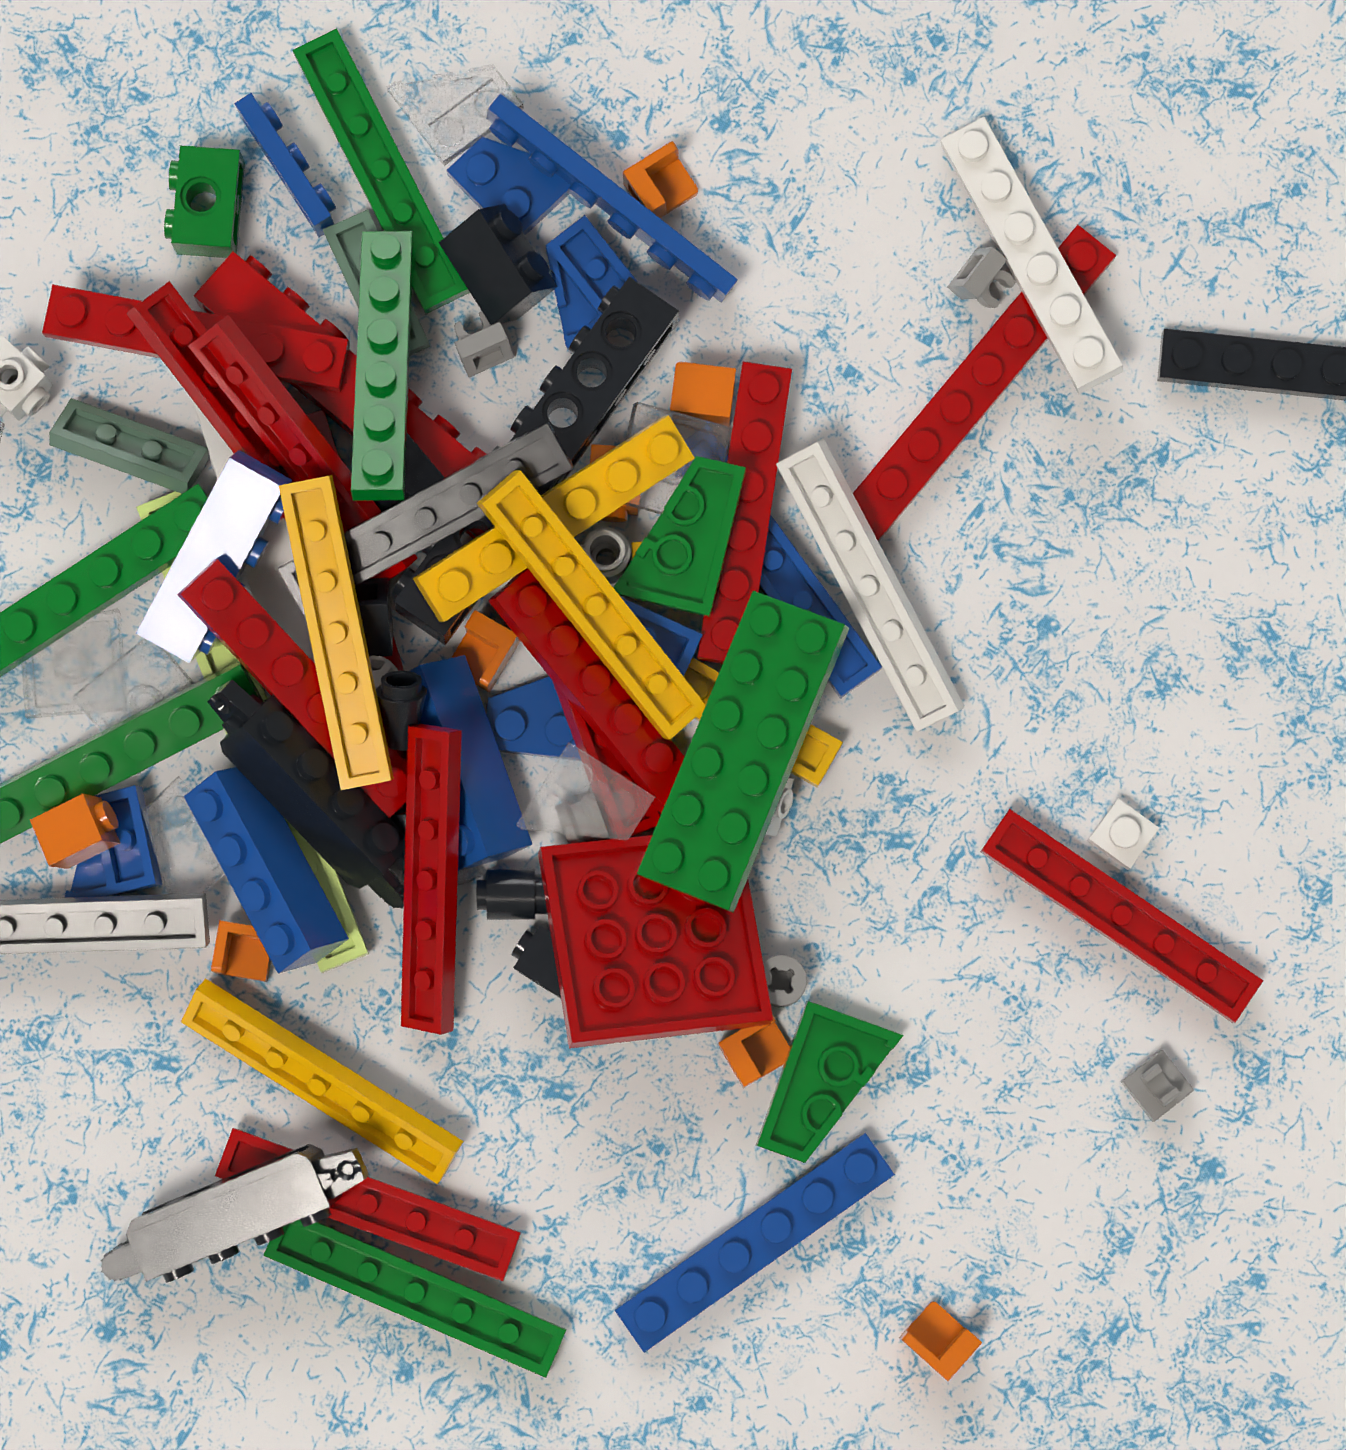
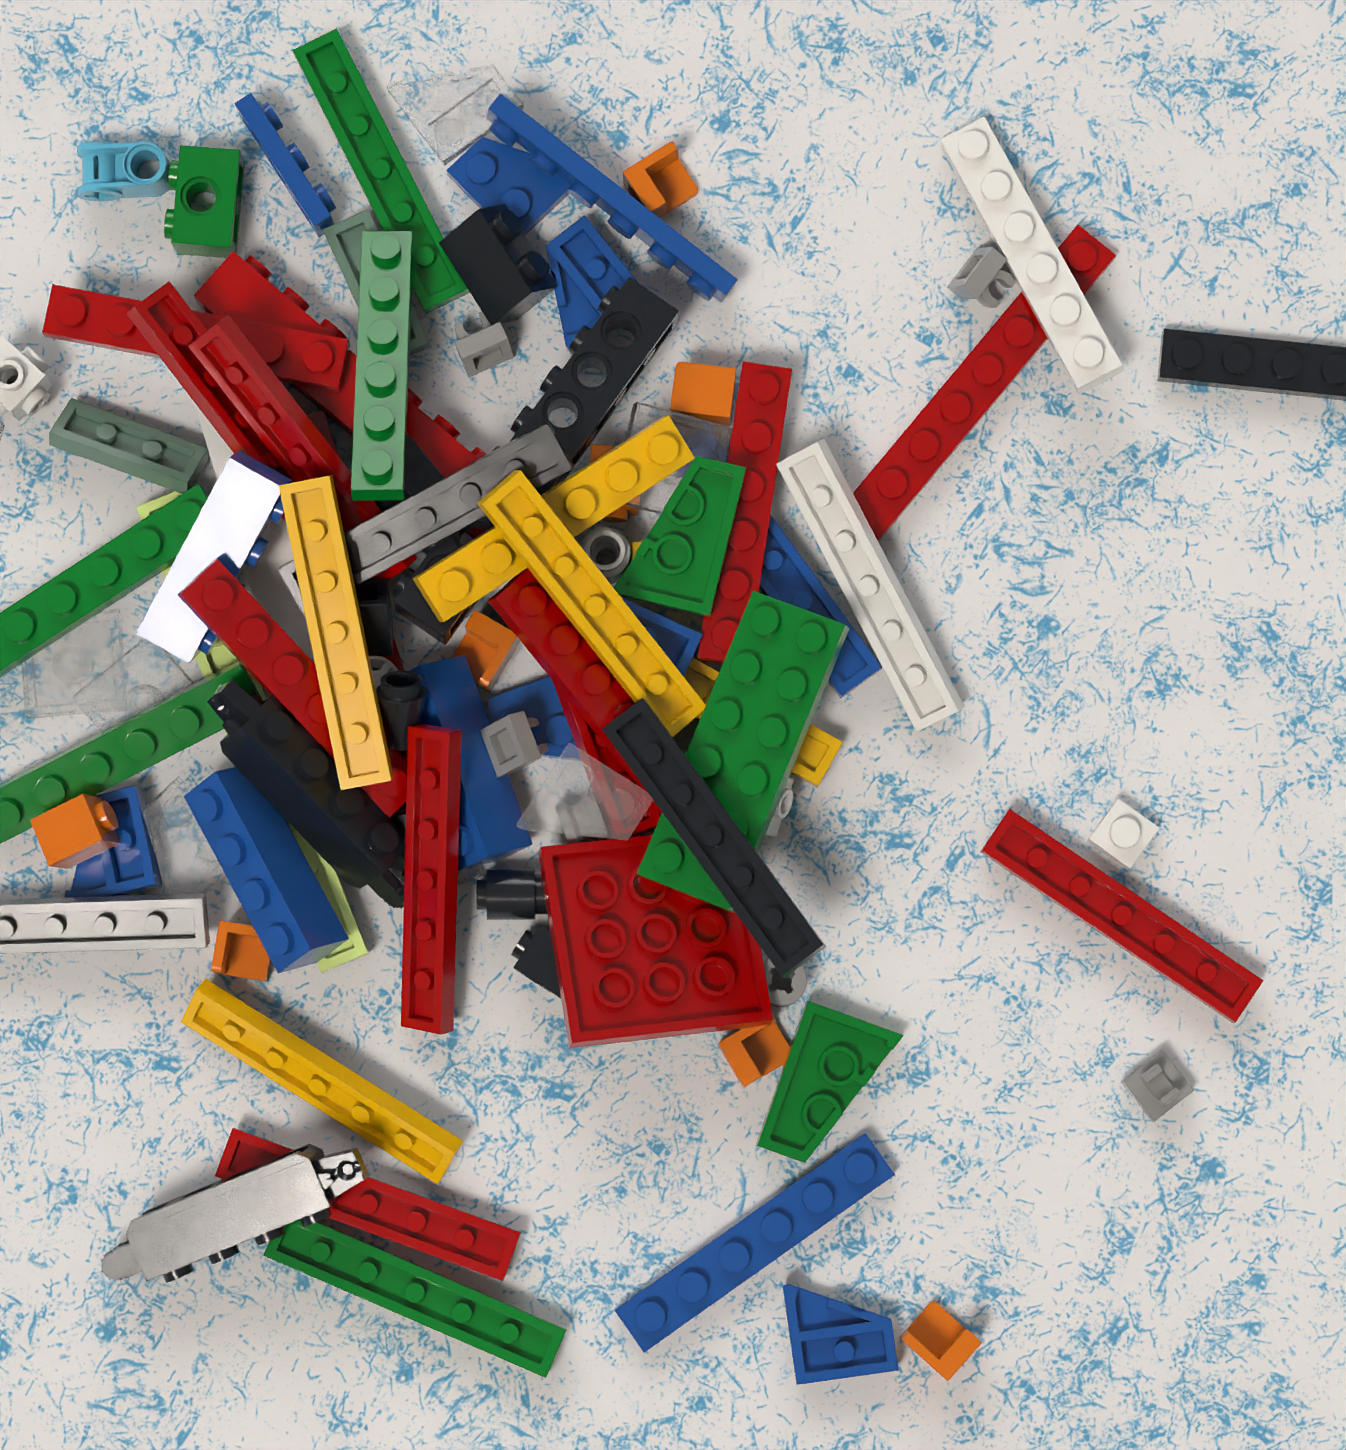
none -> medium azure piece [77,142,170,201]
none -> light grey tile [480,711,548,778]
none -> black plate [602,698,827,978]
none -> blue wing [782,1284,899,1385]

